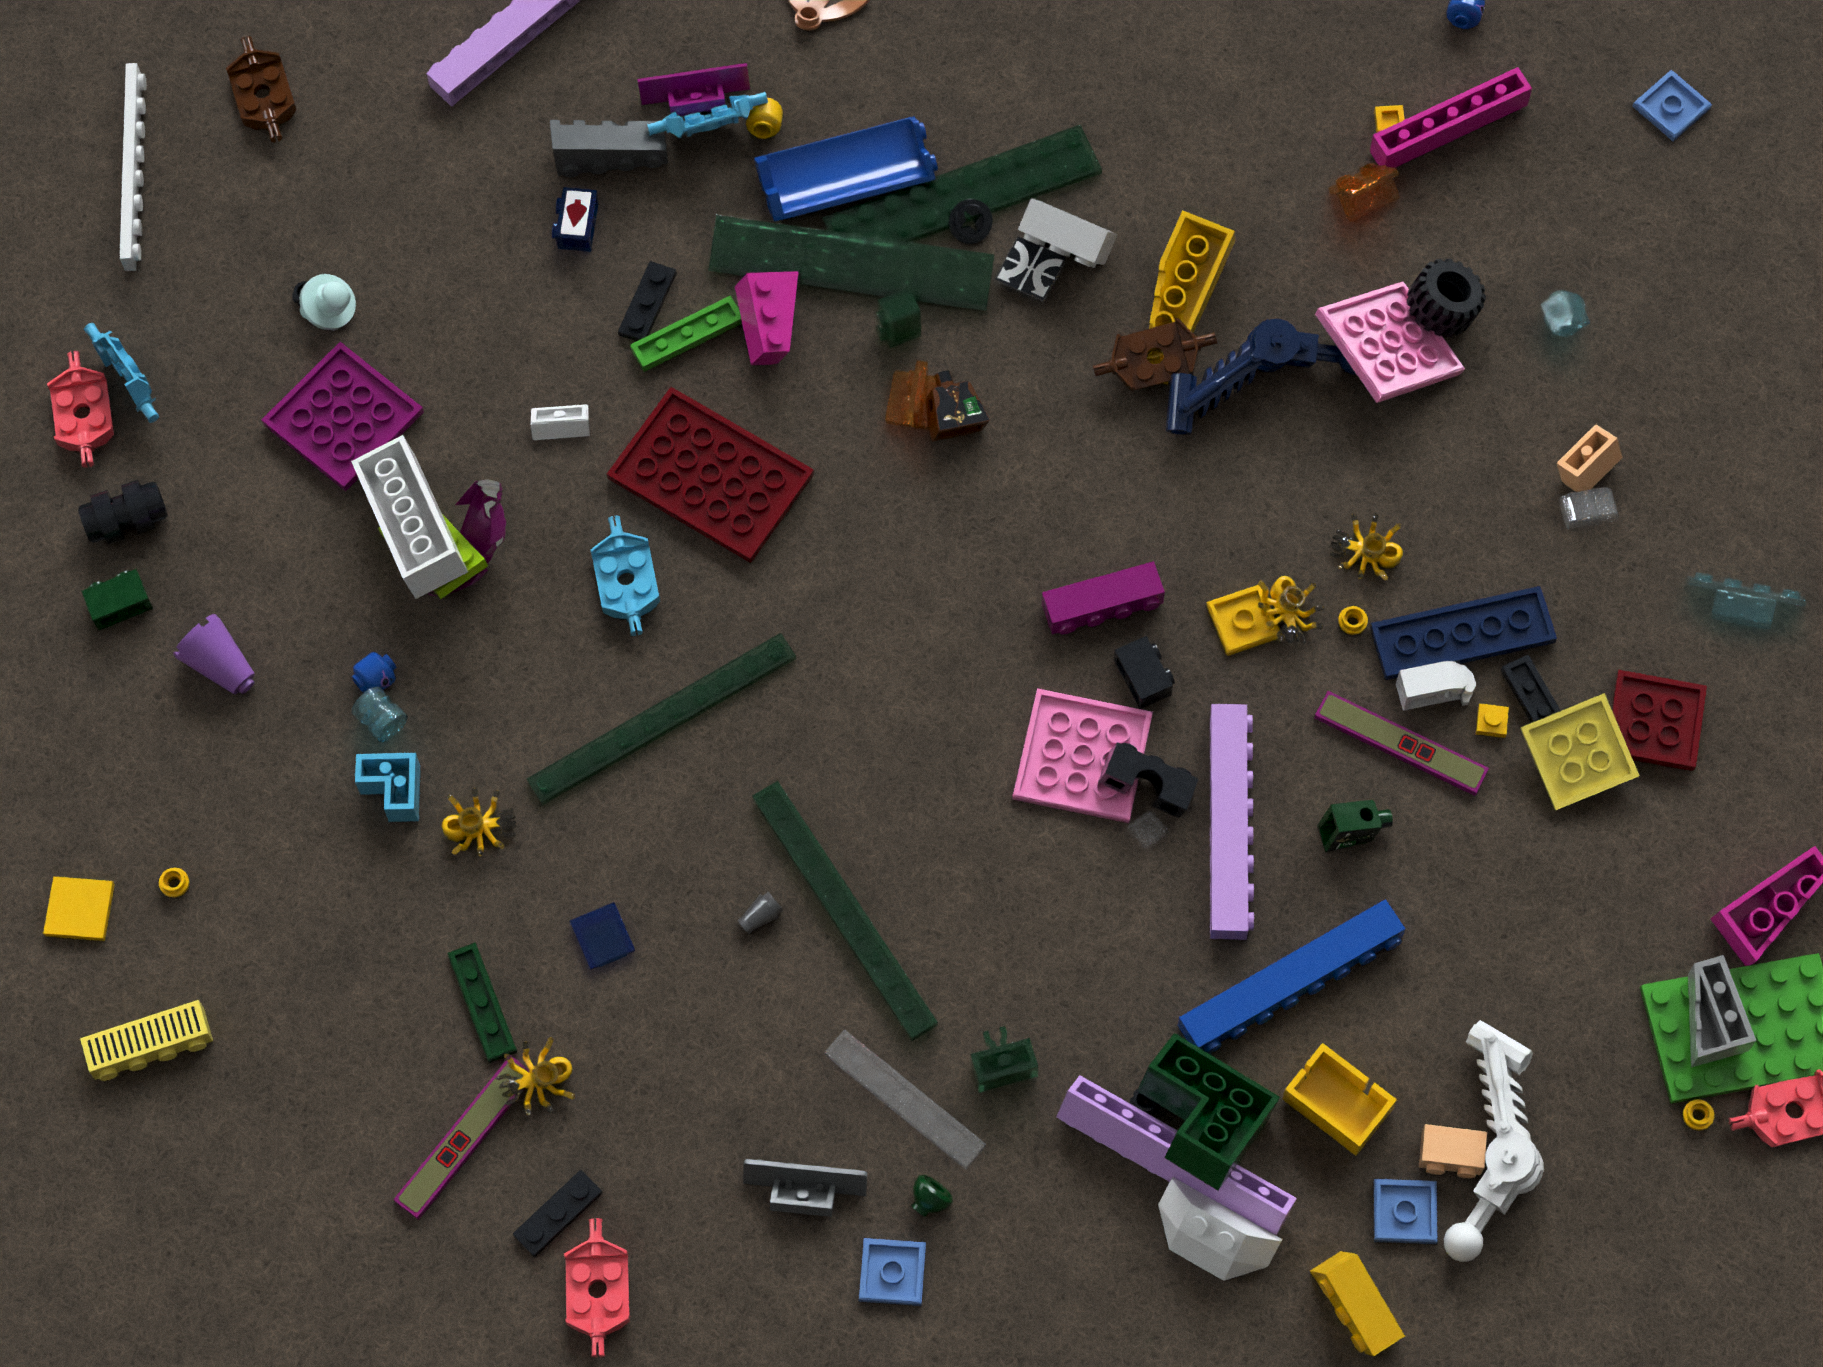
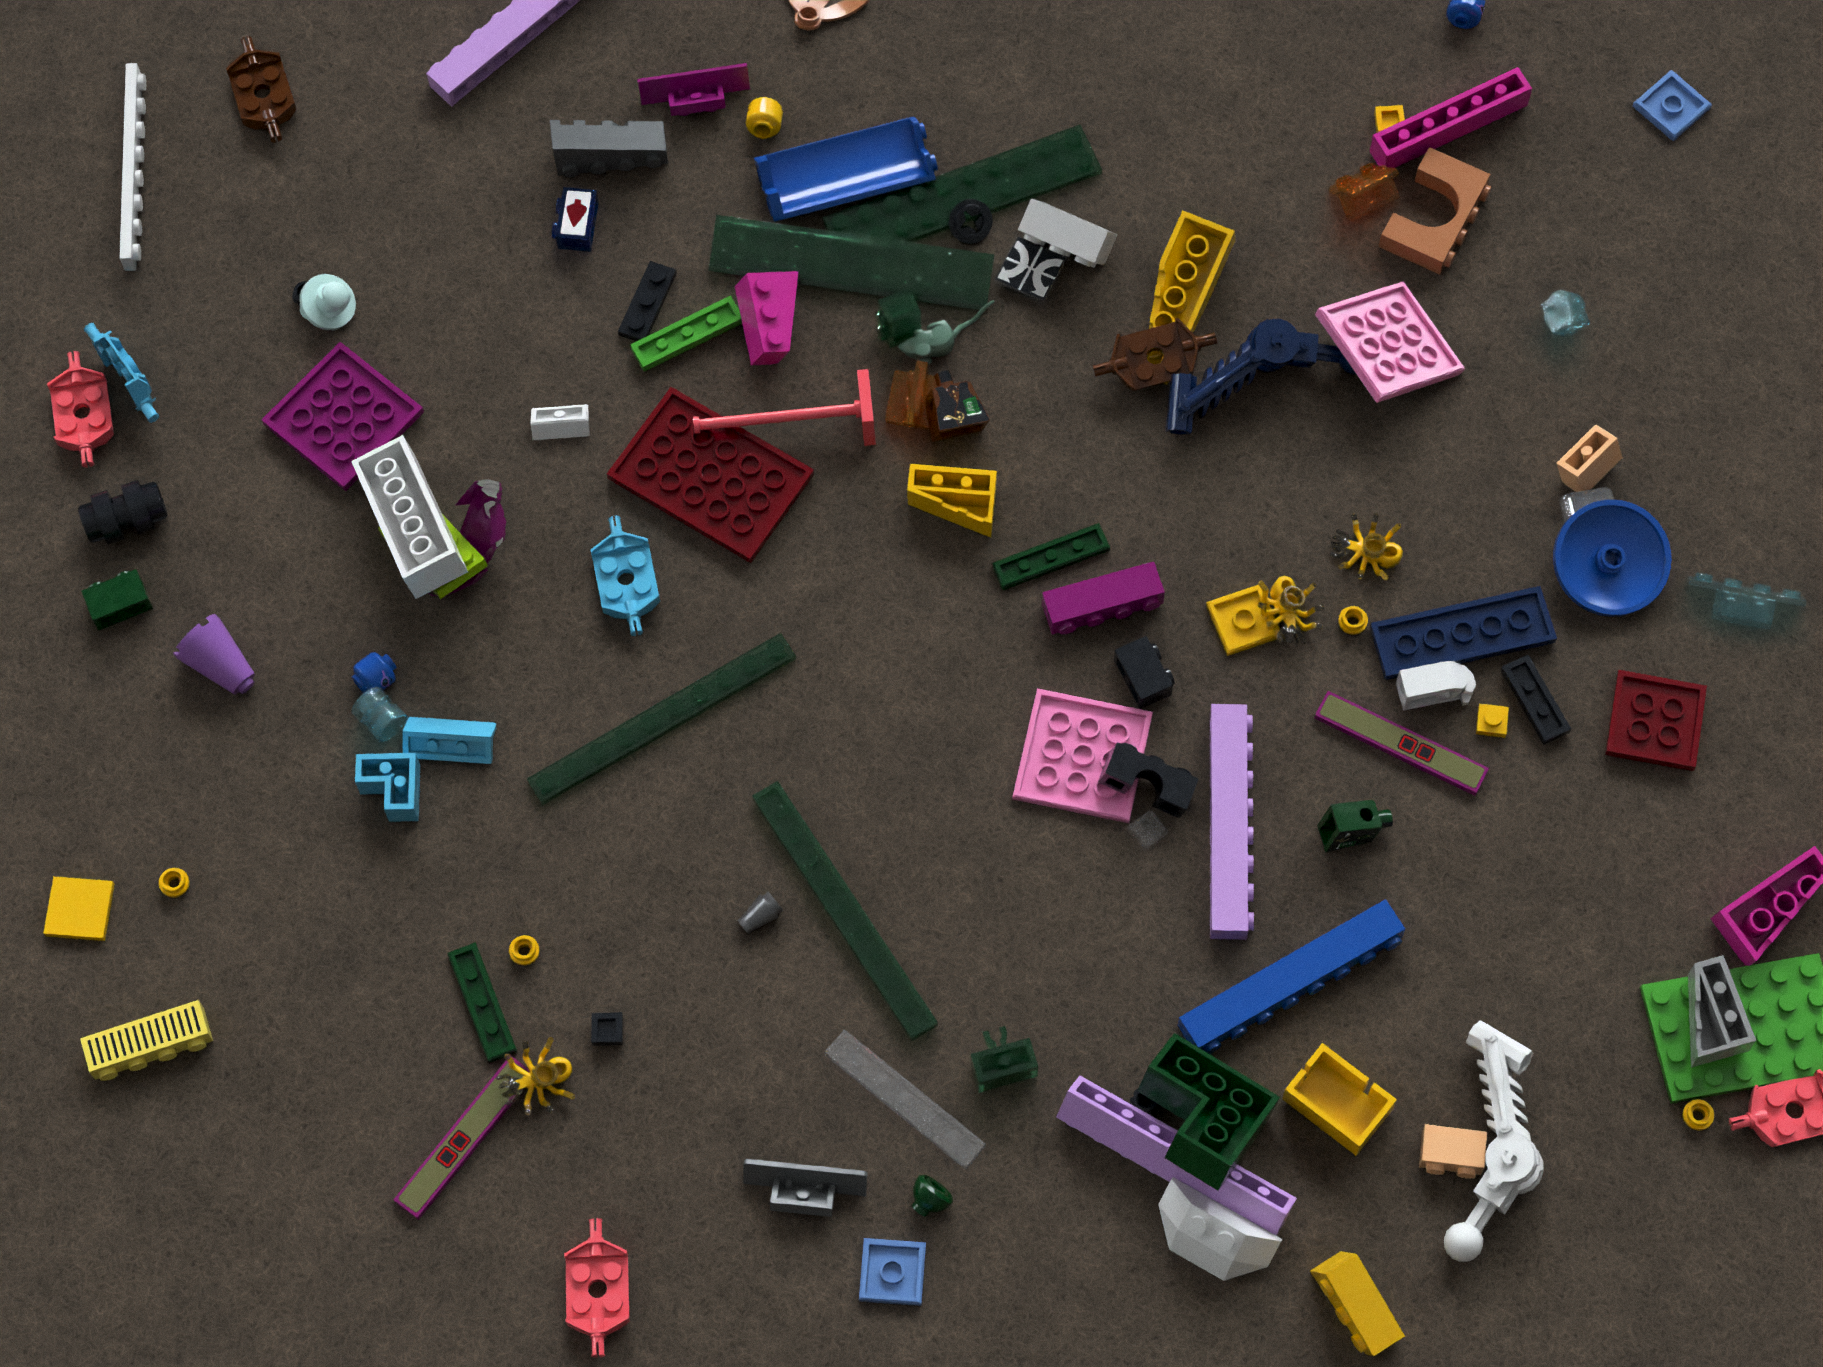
animal [442,788,516,856] -> none
black plate [513,1170,603,1258] -> none
clear blue piece [570,902,635,970] -> none
medium azure plate [647,92,768,138] -> none
medium blue tile [1373,1179,1437,1244] -> none
black tyre [1407,258,1486,337] -> none
light yellow plate [1520,693,1640,810] -> none
none -> medium azure panel [403,717,496,764]
none -> yellow plate [509,935,540,965]
none -> black plate [591,1012,623,1046]
none -> coral tile [693,369,876,446]
none -> sand green animal [898,300,995,366]
none -> yellow wedge [907,464,997,538]
none -> dark green tile [992,523,1110,591]
none -> nougat arch [1379,147,1492,275]
none -> blue dish [1553,500,1672,617]

